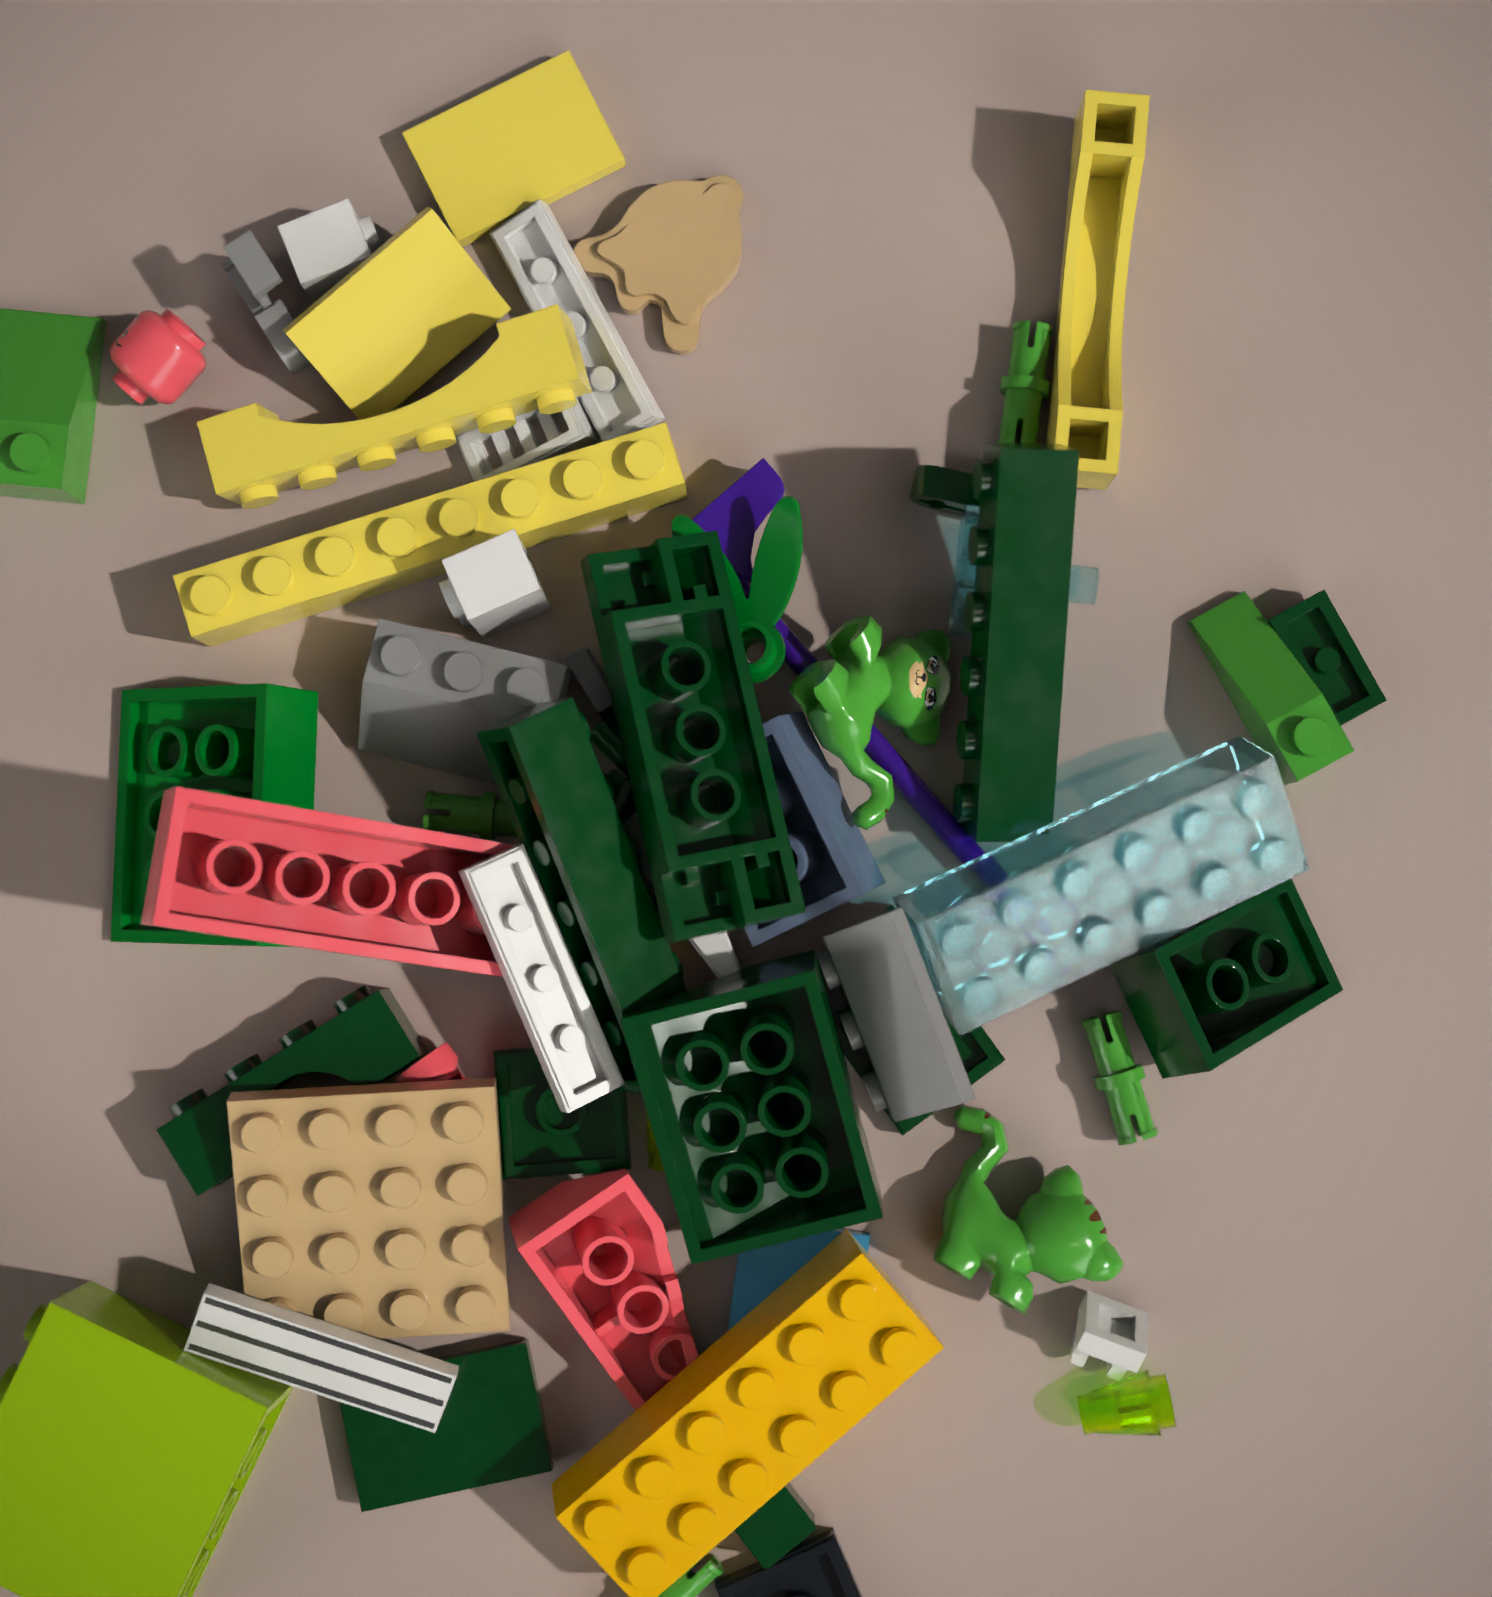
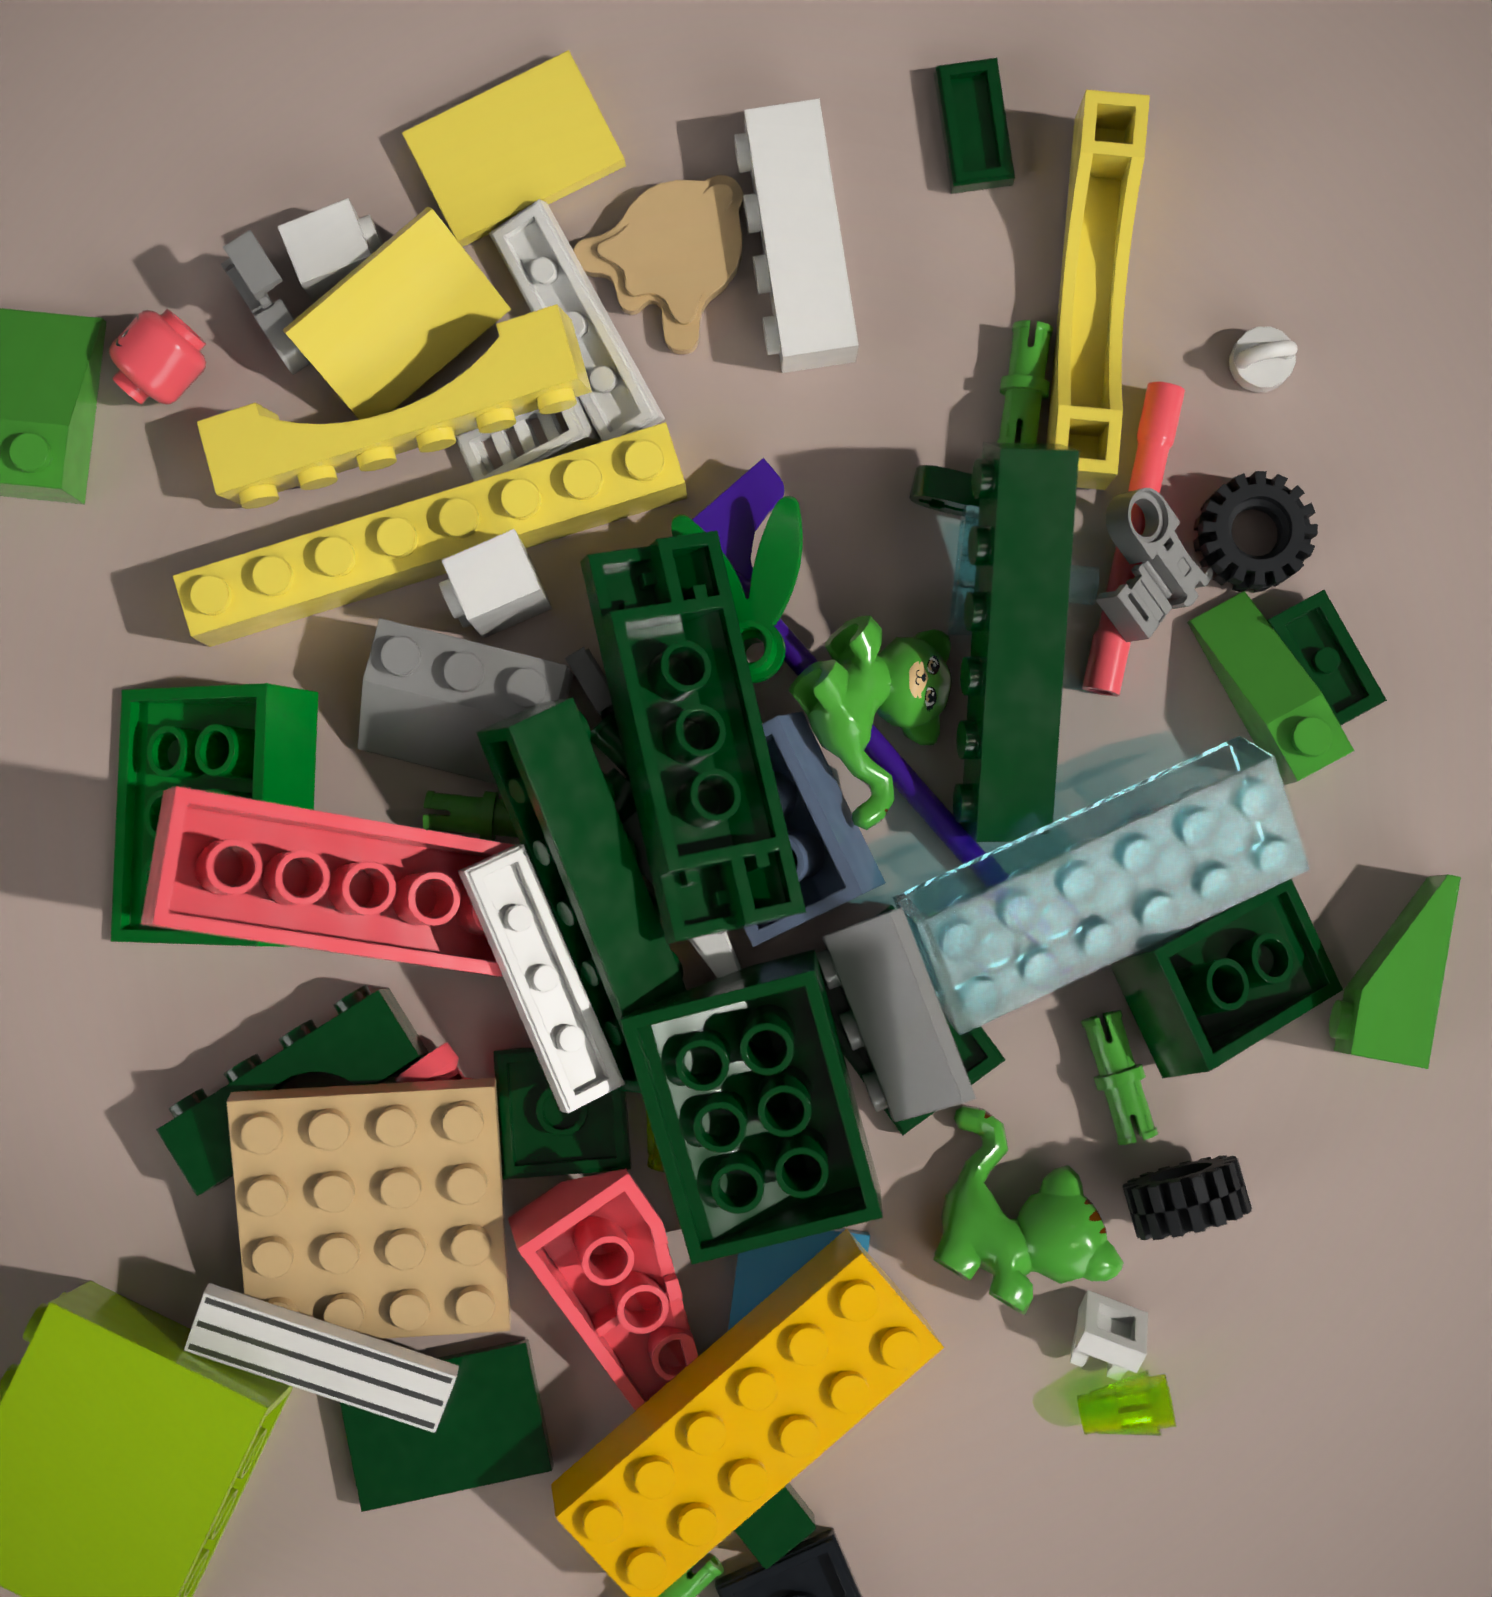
none -> white brick [734,98,859,373]
none -> dark green tile [934,58,1015,194]
none -> coral piece [1082,382,1185,696]
none -> light grey piece [1096,488,1213,642]
none -> black tyre [1122,1155,1252,1240]
none -> black tyre [1193,471,1318,593]
none -> white tile [1229,326,1298,393]
none -> bright green slope [1329,875,1461,1069]

